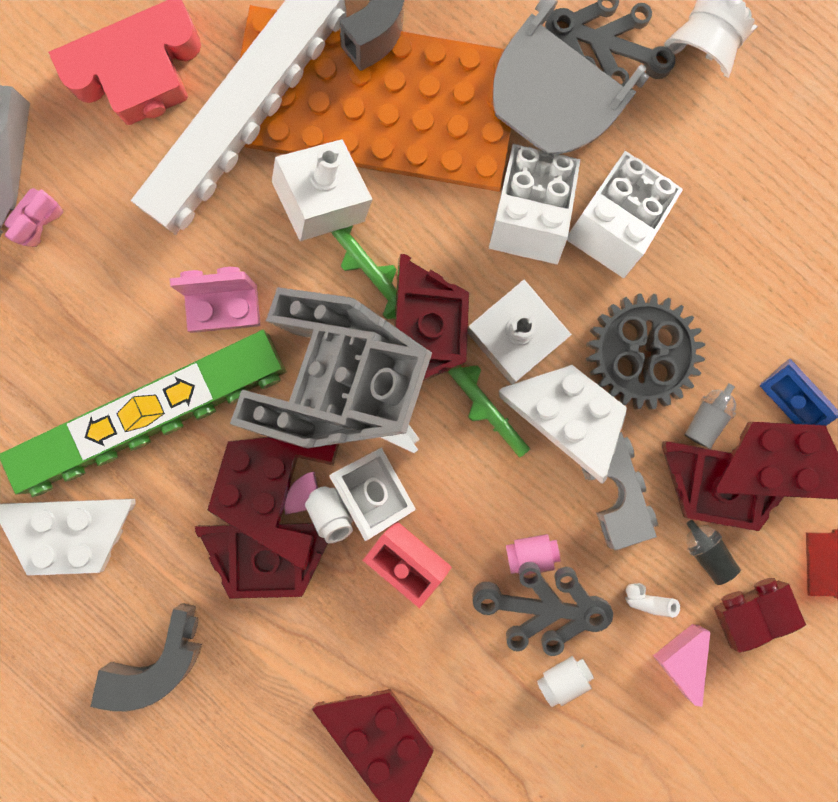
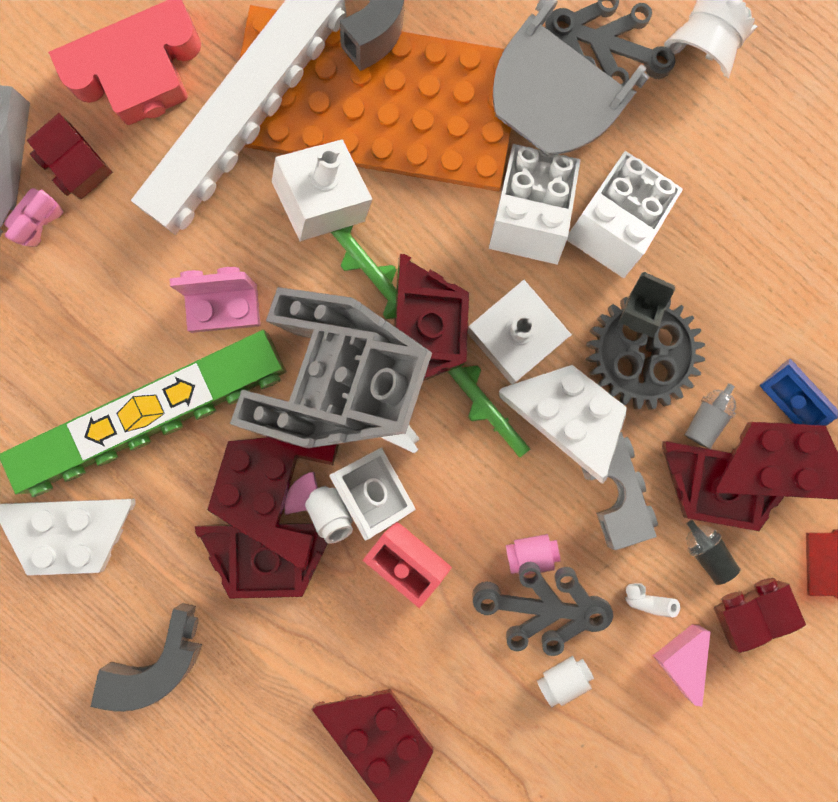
none -> dark red brick [27,113,113,199]
none -> pearl dark grey bracket [619,272,675,338]

